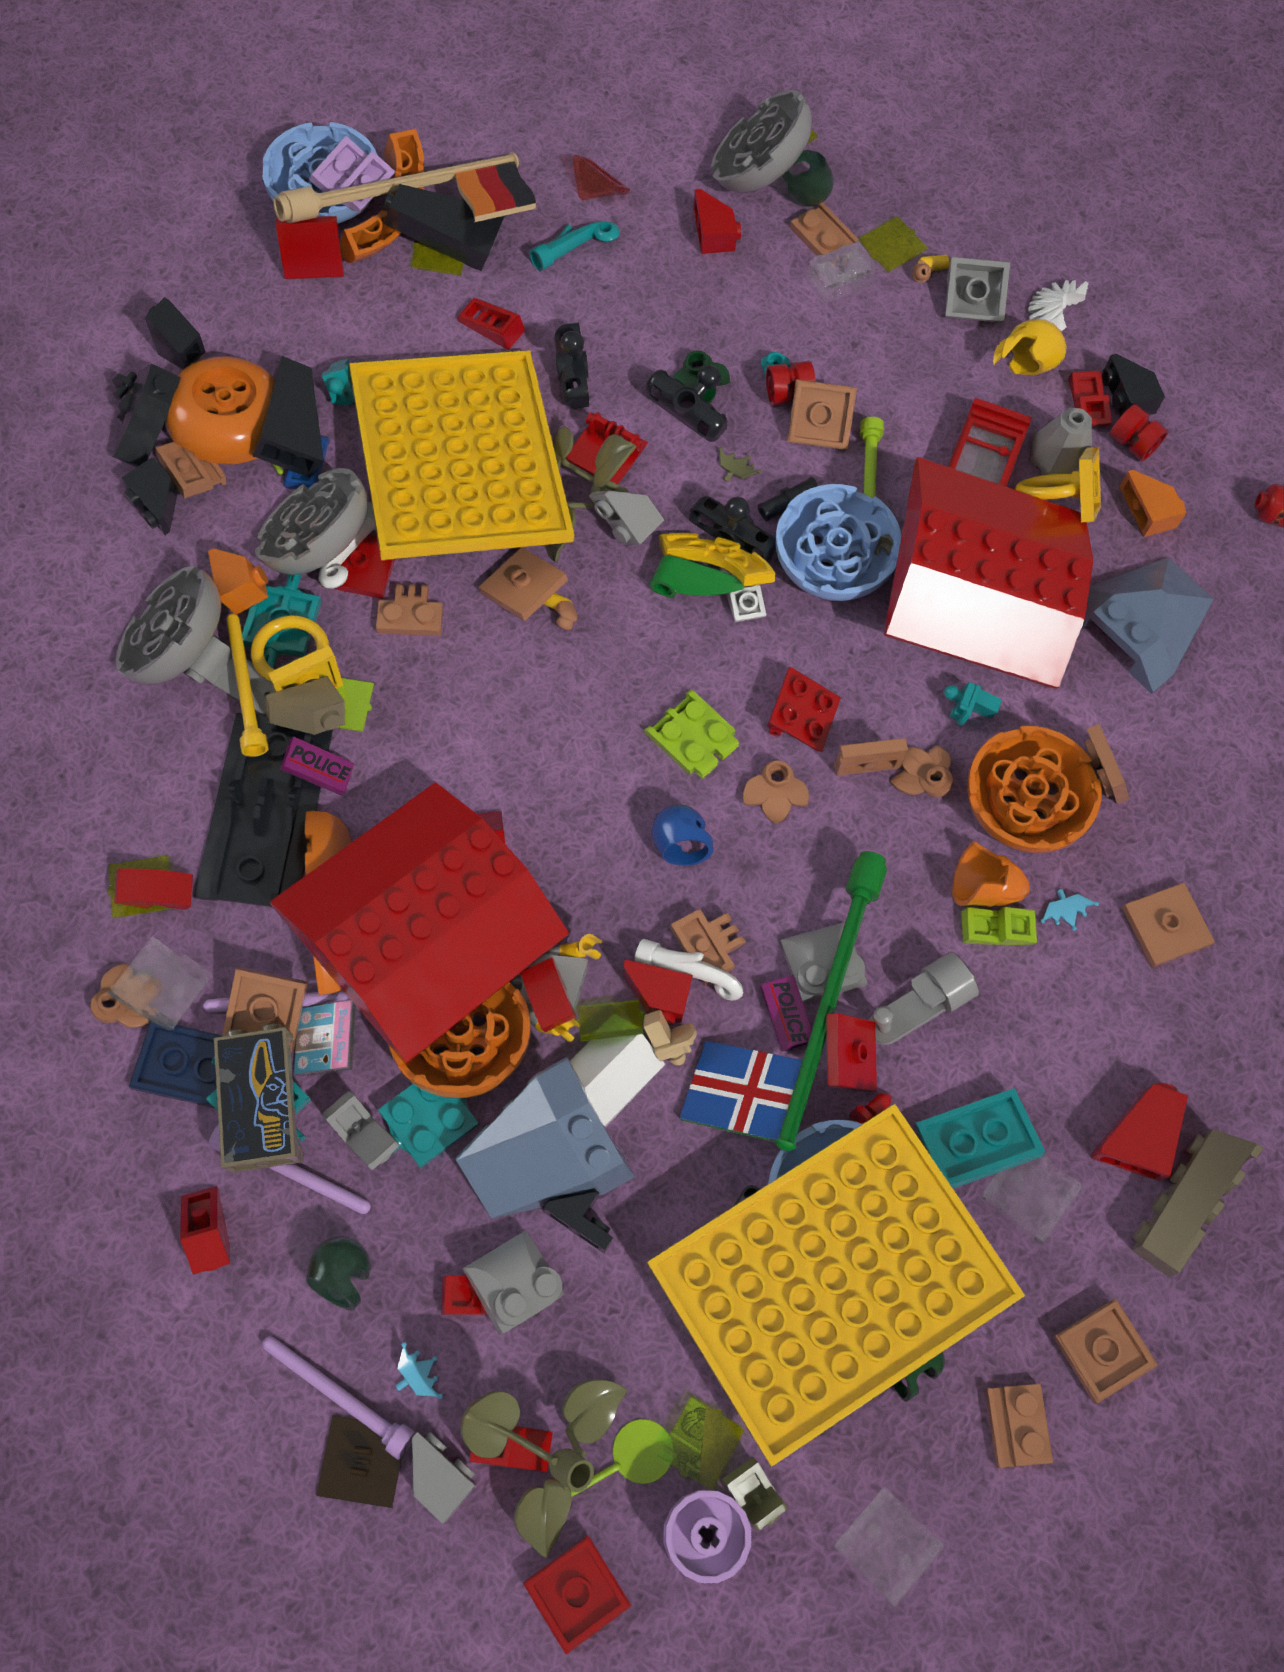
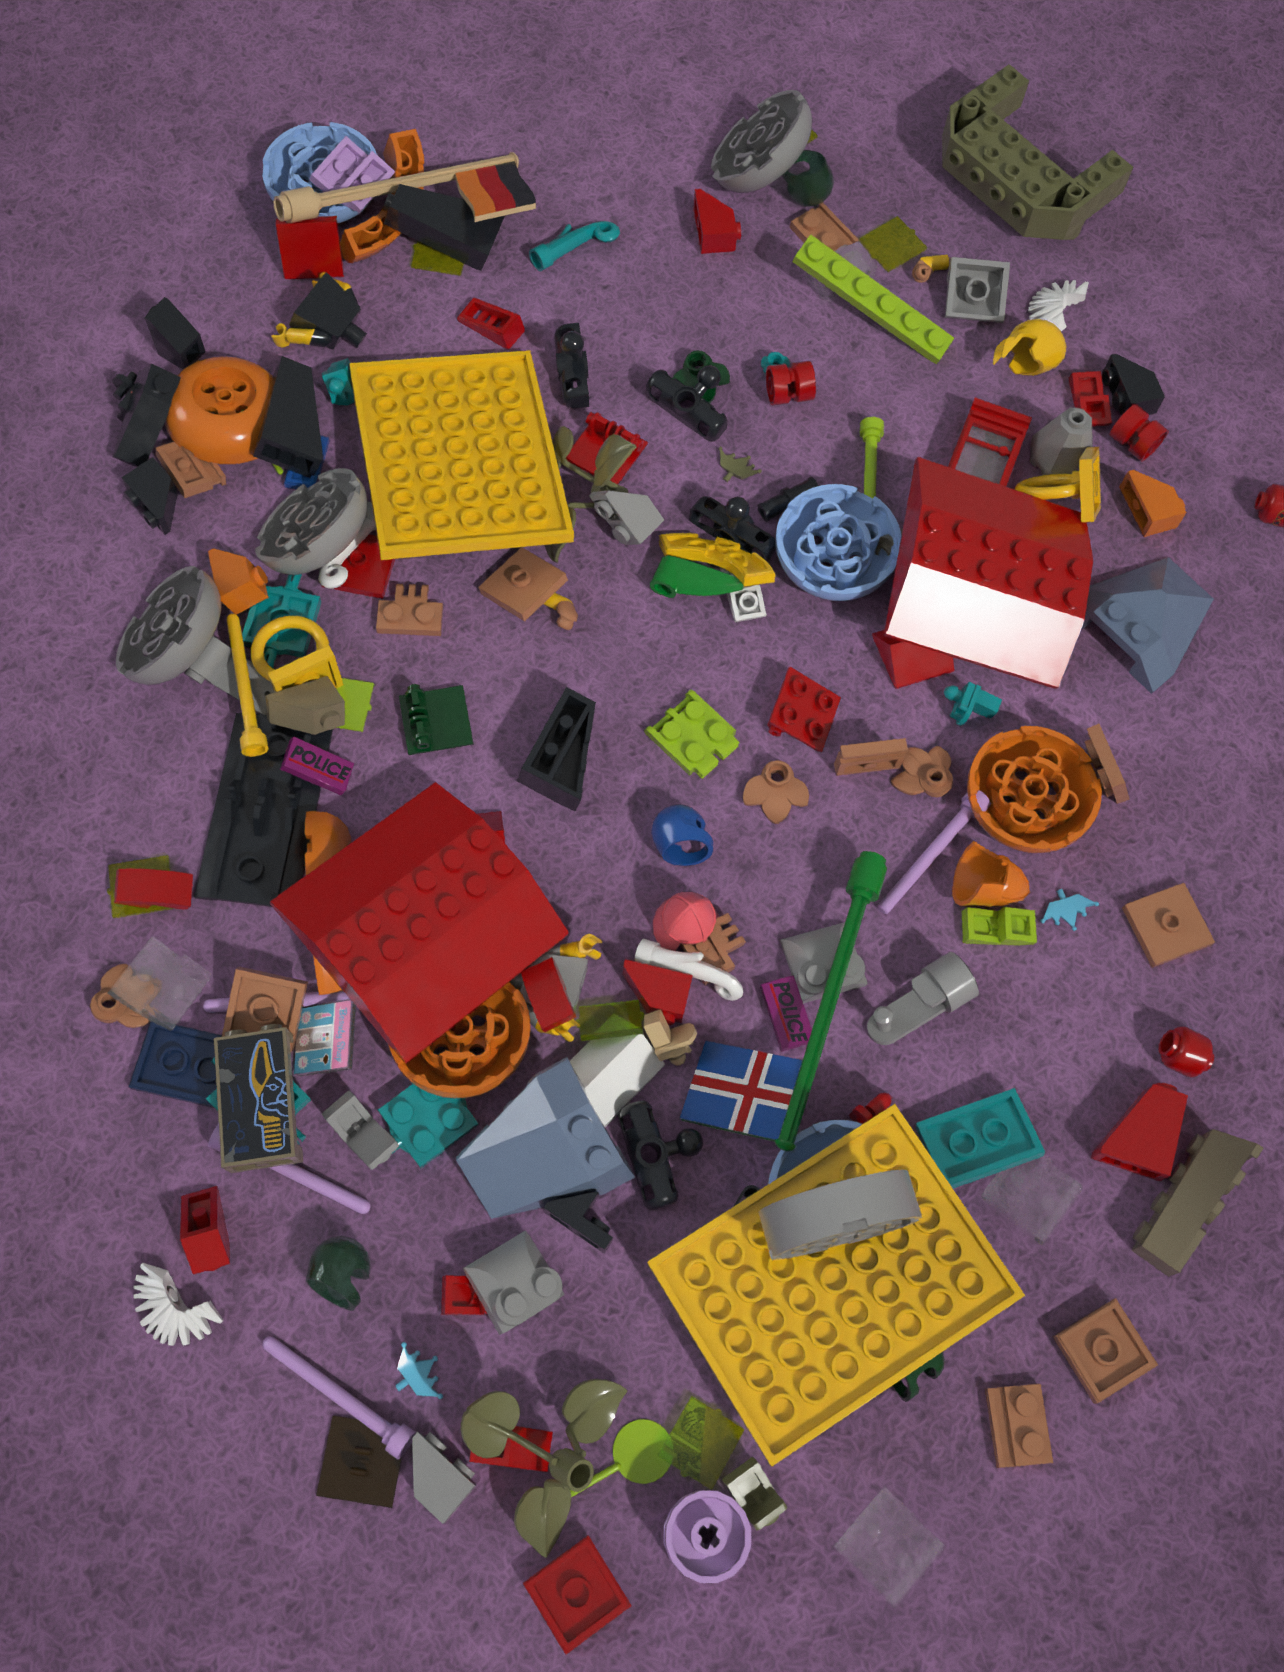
clear red slope [573,154,630,200] -> none
nougat plate [787,380,857,450] -> none
red plate [826,1013,877,1092] -> none
none -> white hair [133,1263,224,1346]
none -> black torso [271,272,367,349]
none -> dark green hinge [399,684,474,755]
none -> black wedge [517,687,596,811]
none -> black piece [618,1100,703,1210]
none -> coral helmet [653,892,719,951]
none -> light grey brick [758,1170,922,1260]
none -> lime plate [792,234,954,364]
none -> red slope [872,630,955,689]
none -> lavender piece [877,790,991,914]
none -> olive wedge [942,64,1134,240]
none -> red head [1158,1026,1215,1078]

